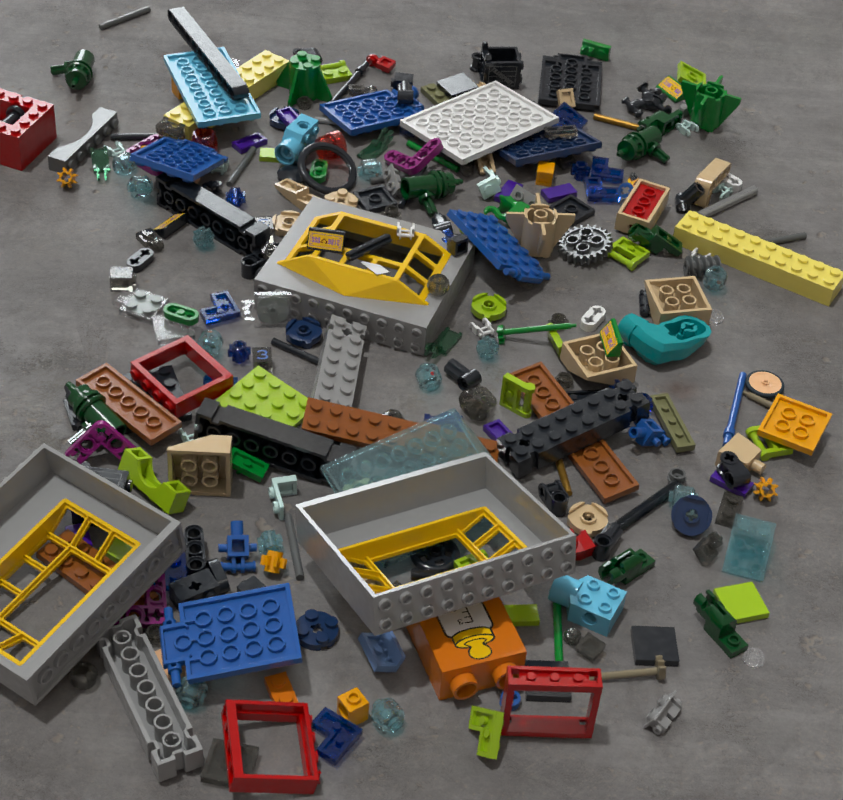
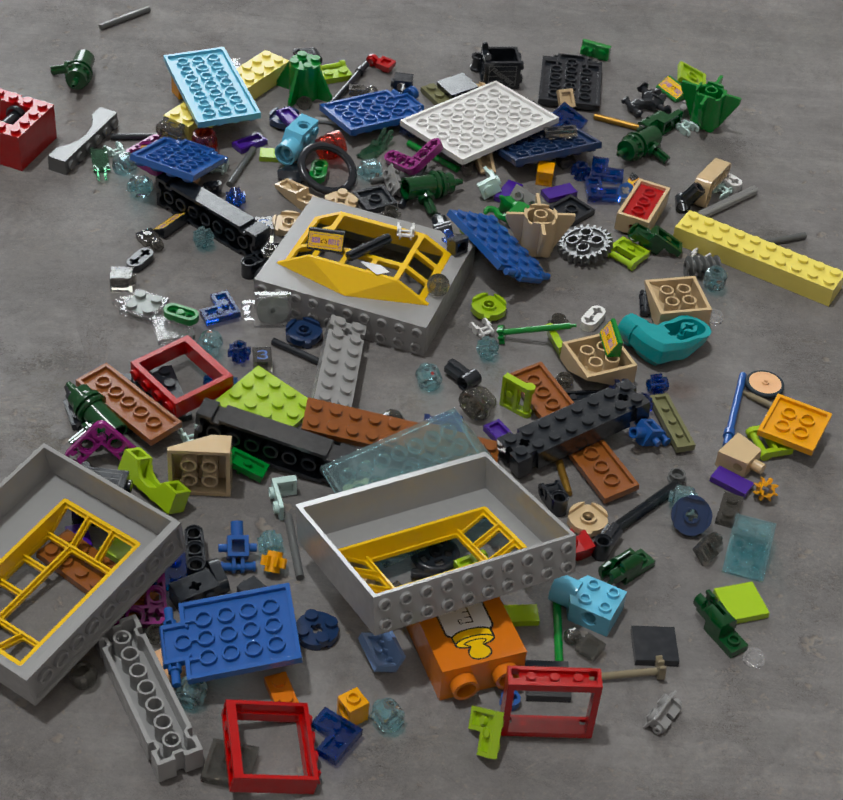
light orange gear [56,167,78,188] -> none
beam [168,7,249,101] -> none
black piece [397,81,414,105] -> none
clear green arm [424,327,463,359] -> none
black piece [716,451,751,489] -> none
none -> clear blue gear [646,373,669,395]

